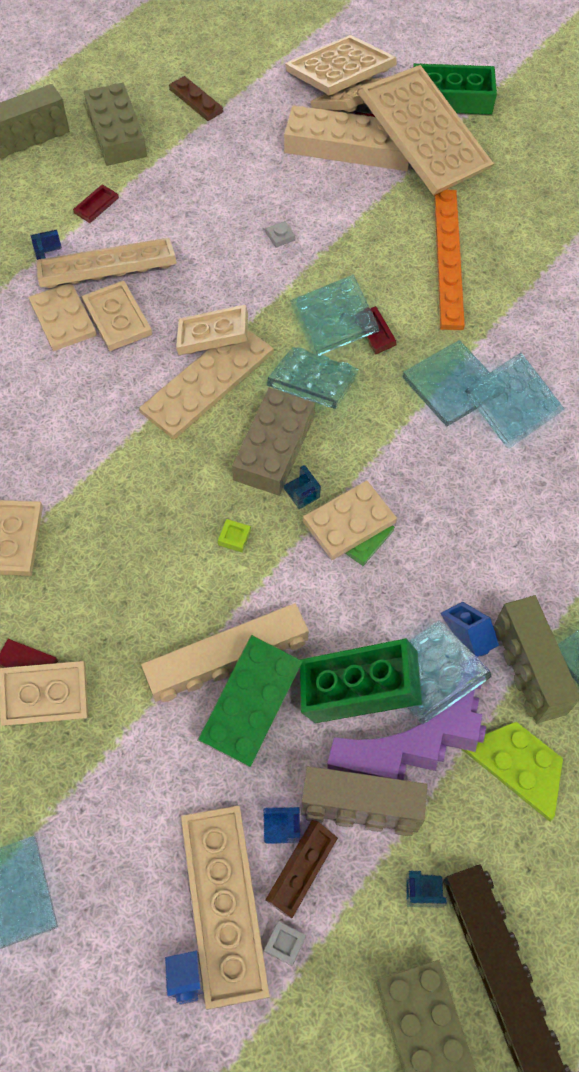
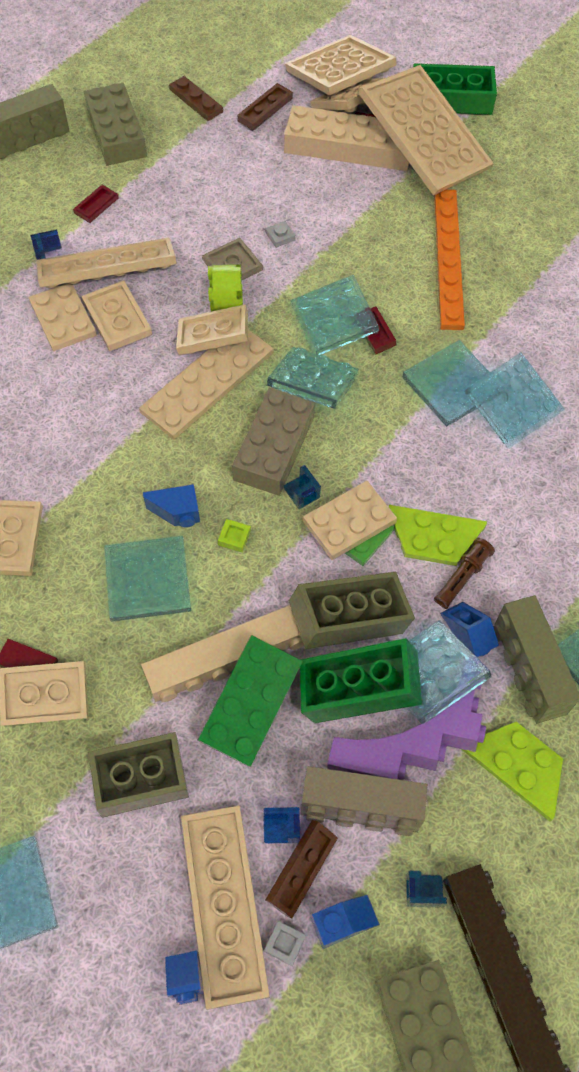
none -> olive brick [88,732,189,818]
none -> clear light blue plate [104,536,191,622]
none -> blue slope [143,484,200,528]
none -> dark tan tile [202,237,263,280]
none -> lime brick [208,264,243,312]
none -> reddish brown plate [237,83,293,131]
none -> olive brick [289,571,415,650]
none -> blue slope [311,895,380,949]
none -> lime wing [389,505,487,566]
none -> reddish brown pin [434,538,495,609]

